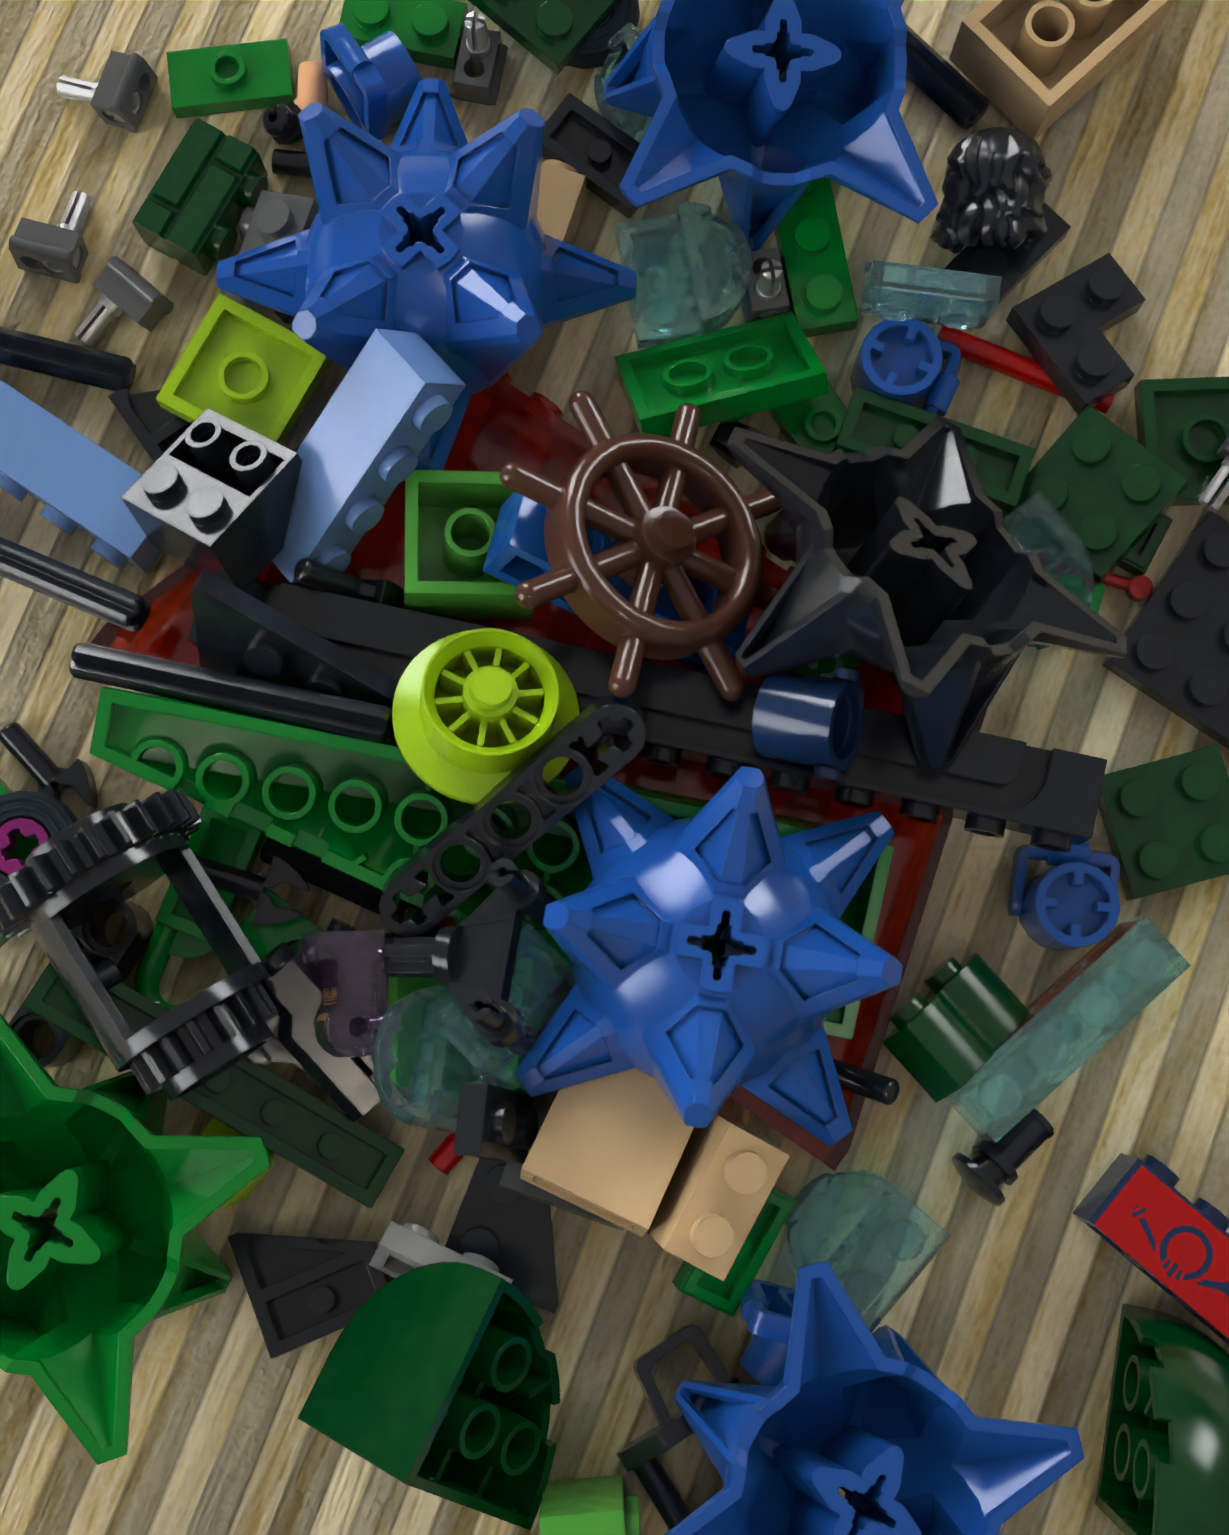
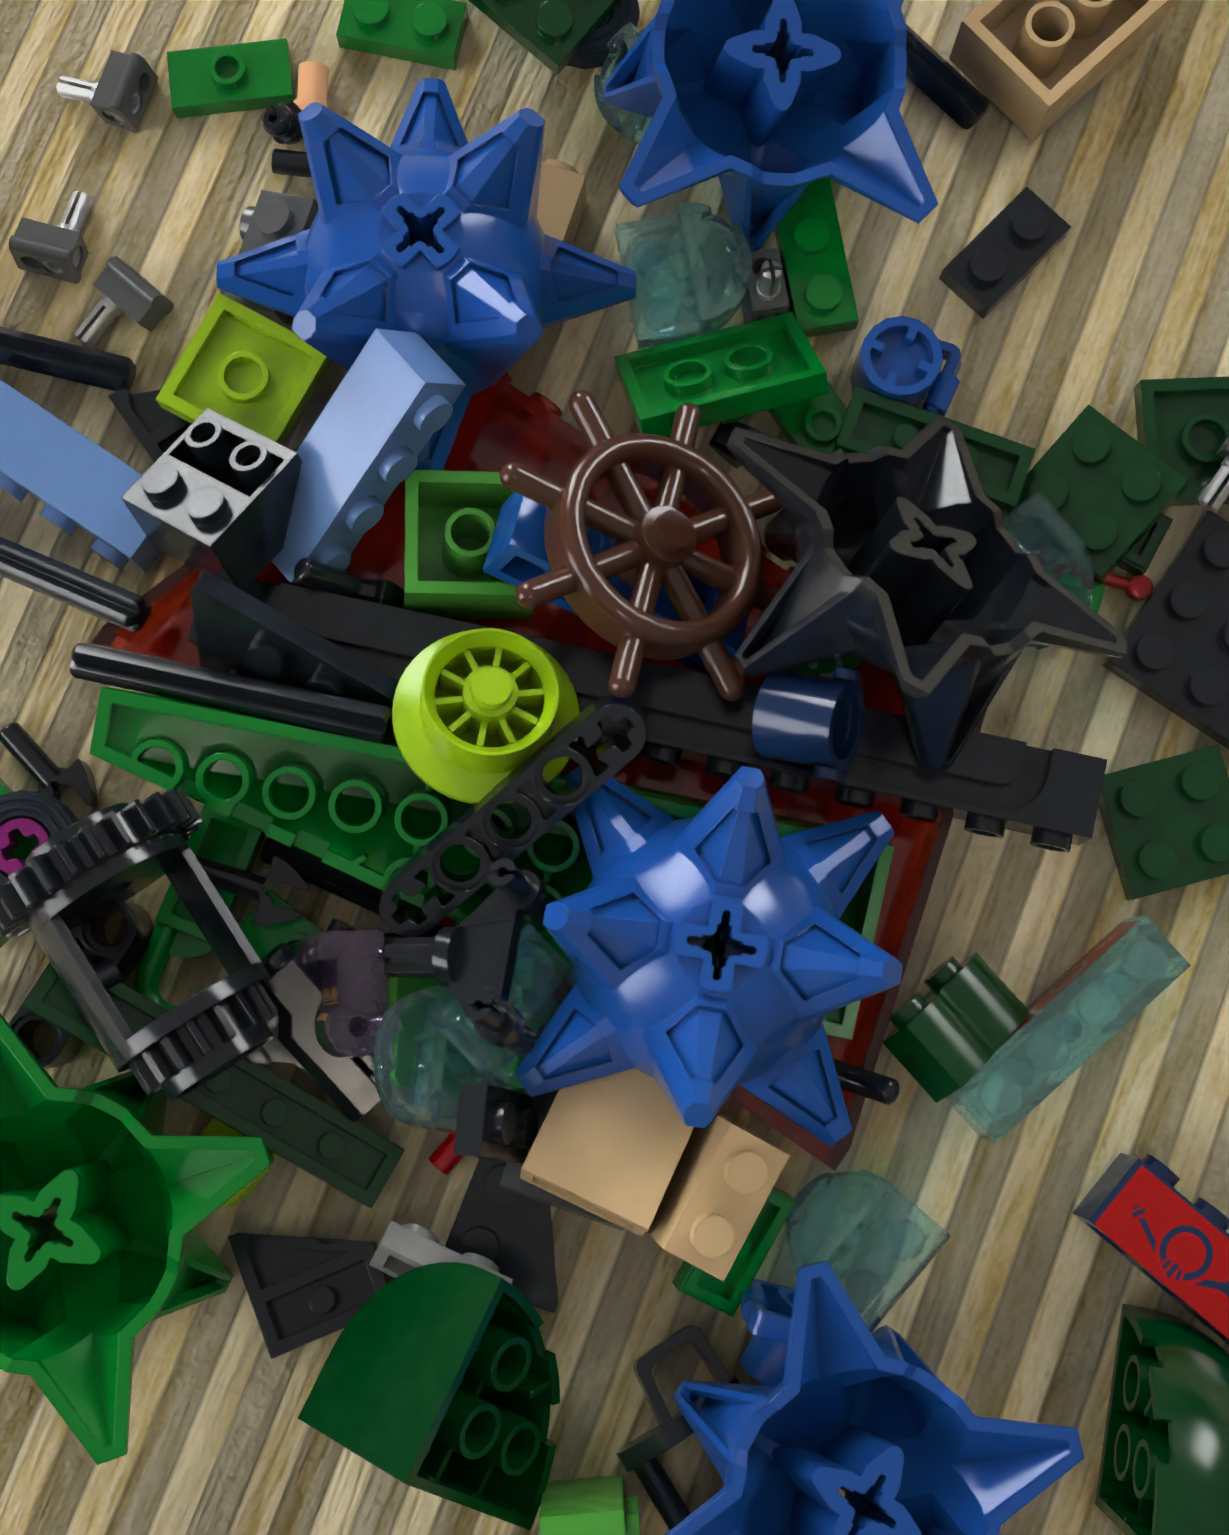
dark green brick [132,118,268,276] -> none
blue piece [320,23,422,140] -> none
dark grey piece [450,11,508,106] -> none
black plate [542,93,640,219] -> none
clear light blue slope [860,260,1002,330] -> none
black hair [930,127,1052,254] -> none
red bar [937,324,1115,414] -> none
black pin [952,1103,1054,1206] -> none
black plate [1006,253,1146,415] -> none
blue piece [1008,843,1121,951] -> none

